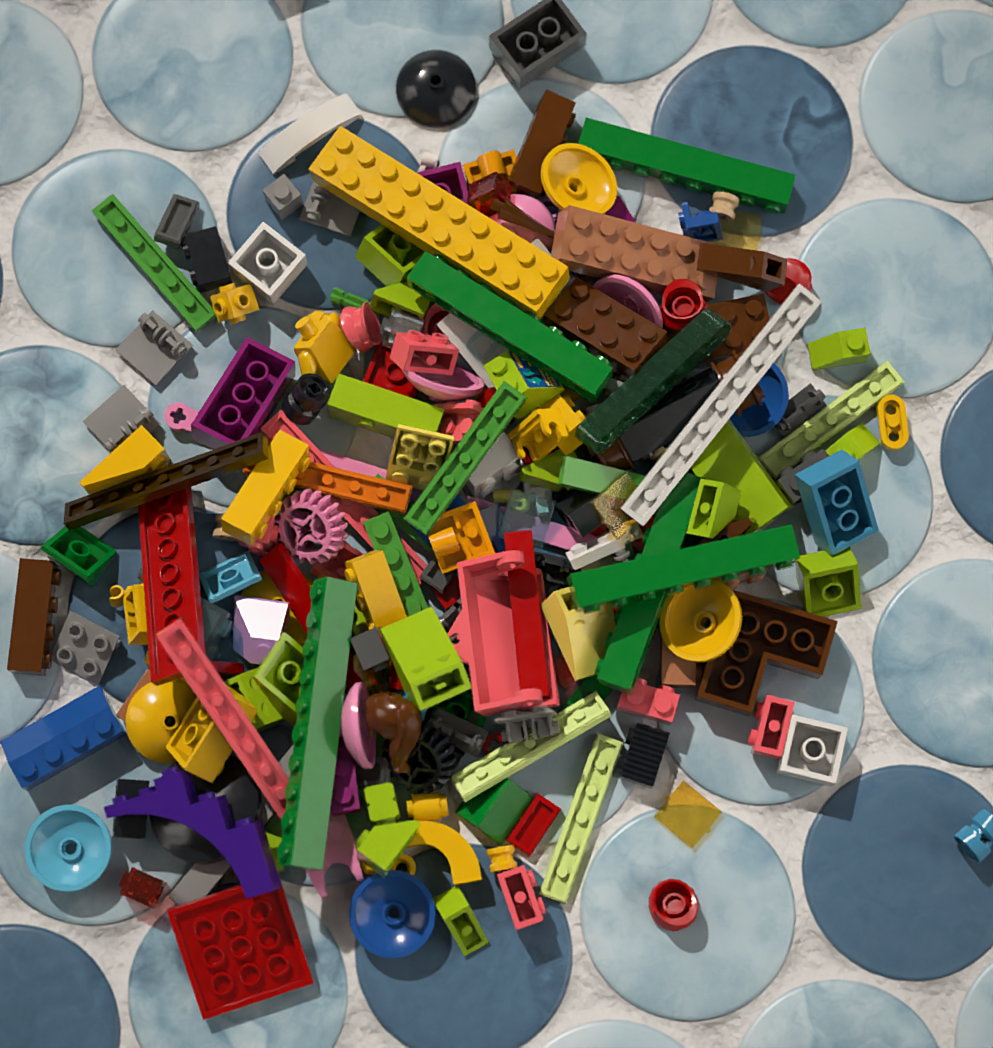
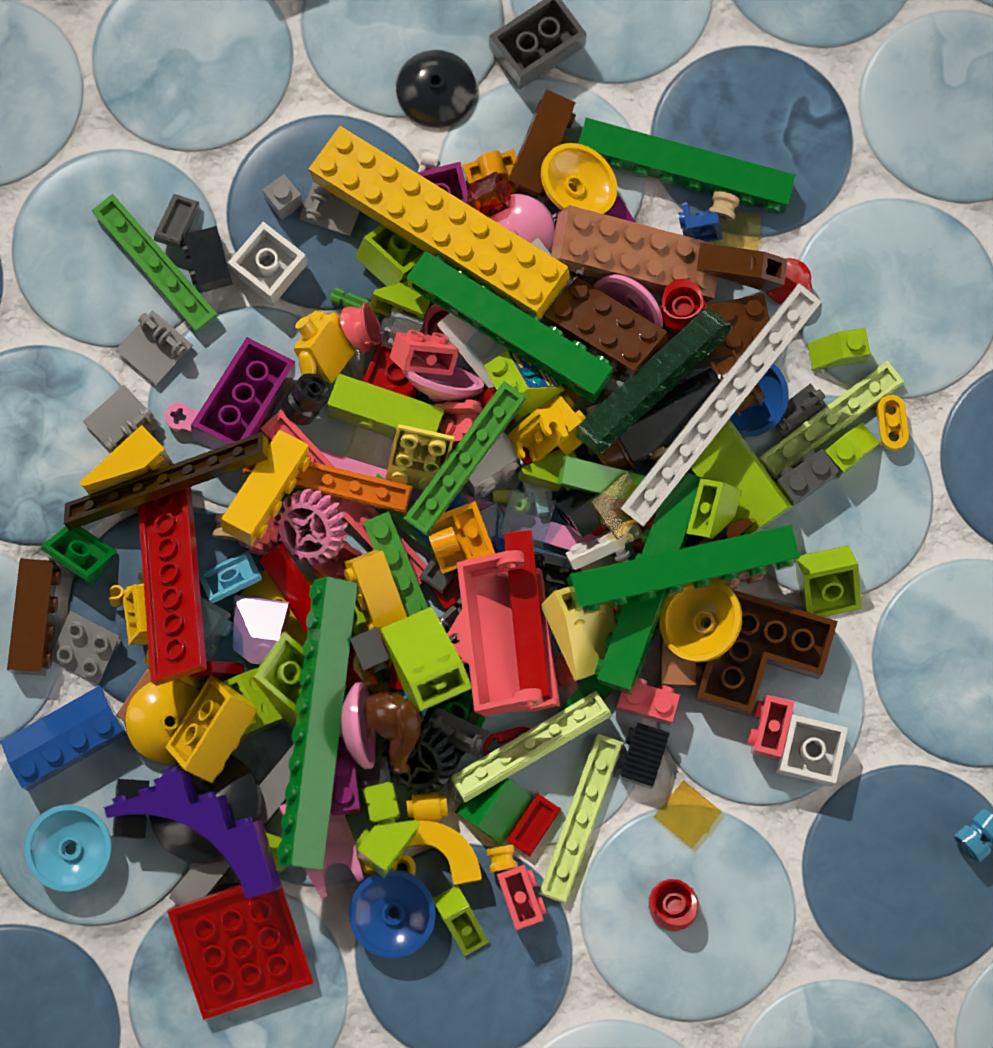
clear red brick [119,867,167,909] -> none
coral plate [156,618,289,819] -> none
yellow brick [210,283,259,324] -> none
white slope [258,93,362,175] -> none
reddish brown piece [489,198,555,239] -> none
light grey hinge [495,705,559,743] -> none
dark azure brick [794,450,879,556] -> none

